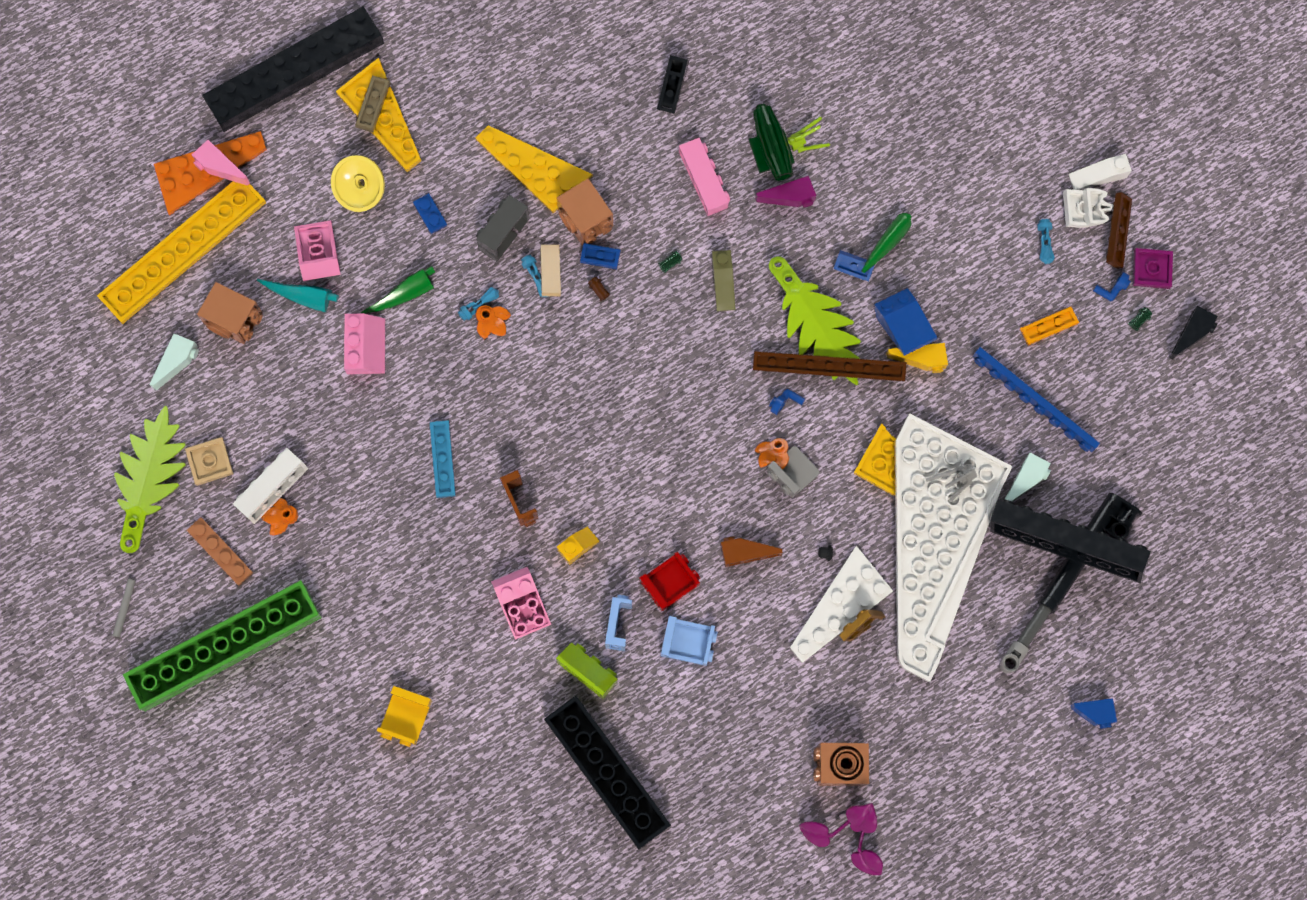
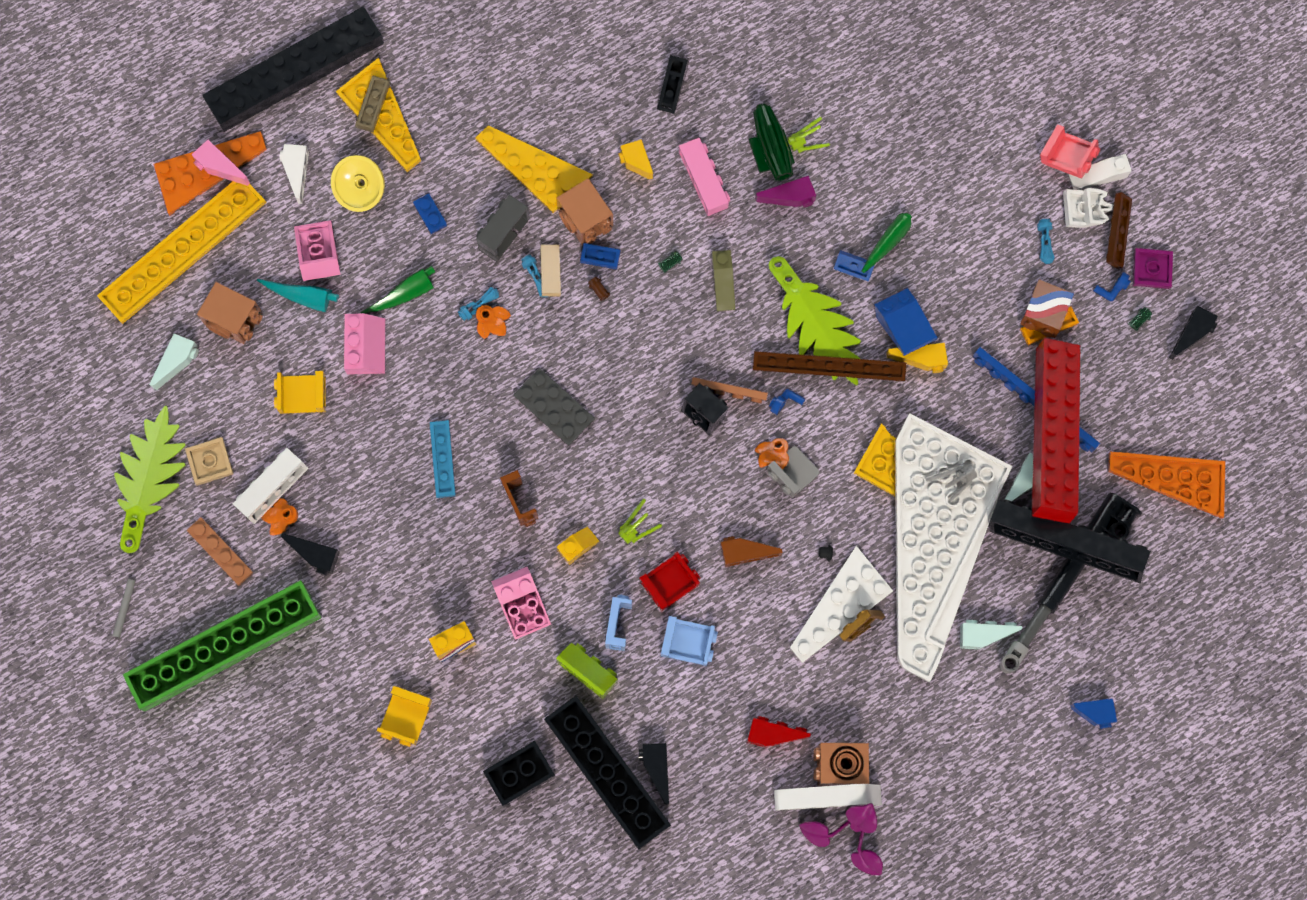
none -> yellow panel [274,371,326,414]
none -> white slope [280,144,309,204]
none -> black slope [281,533,340,576]
none -> yellow panel [429,621,477,662]
none -> black brick [483,741,556,807]
none -> dark grey plate [513,368,595,446]
none -> yellow slope [618,139,653,180]
none -> lime plant [618,499,662,544]
none -> black slope [639,743,669,805]
none -> black brick [681,383,728,436]
none -> nougat plate [691,377,768,404]
none -> red slope [747,716,811,748]
none -> white beam [774,784,882,811]
none -> light aqua slope [960,620,1022,650]
none -> panel [1020,279,1074,338]
none -> red brick [1032,338,1080,523]
none -> coral panel [1040,124,1100,179]
none -> orange wing [1108,451,1225,519]

